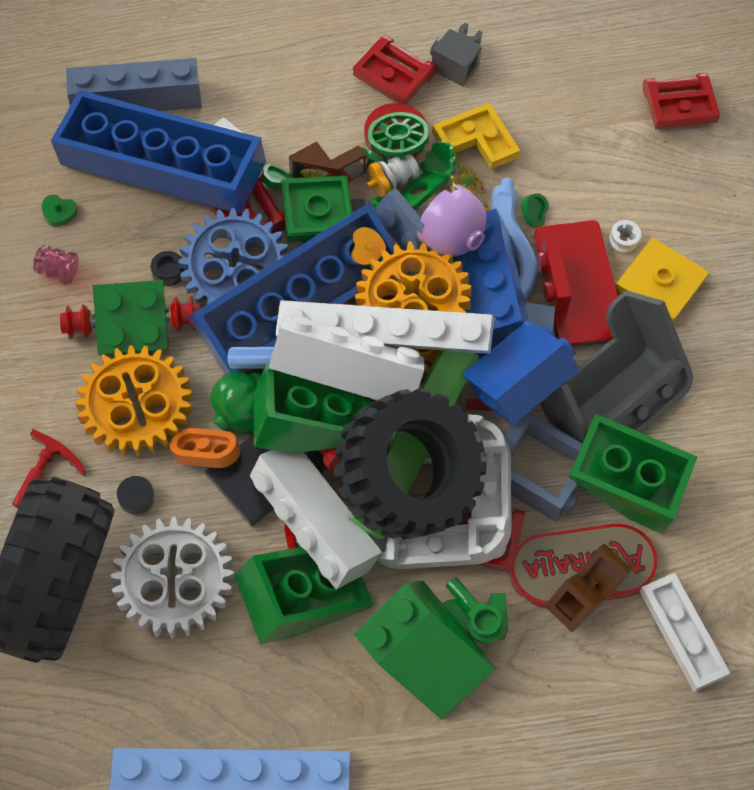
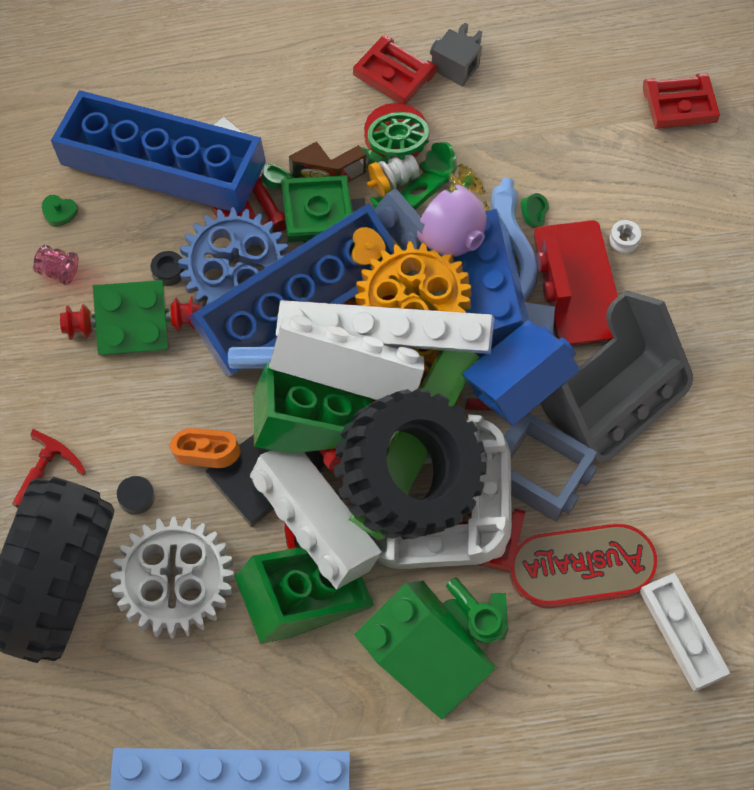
sand blue brick [66,58,202,111] -> none
light orange gear [75,346,193,457] -> none
green plant [210,370,261,434] -> none
yellow plate [432,102,520,170] -> none
reddish brown slope [545,544,633,632] -> none
green slope [569,413,698,534] -> none
yellow plate [615,237,709,323] -> none

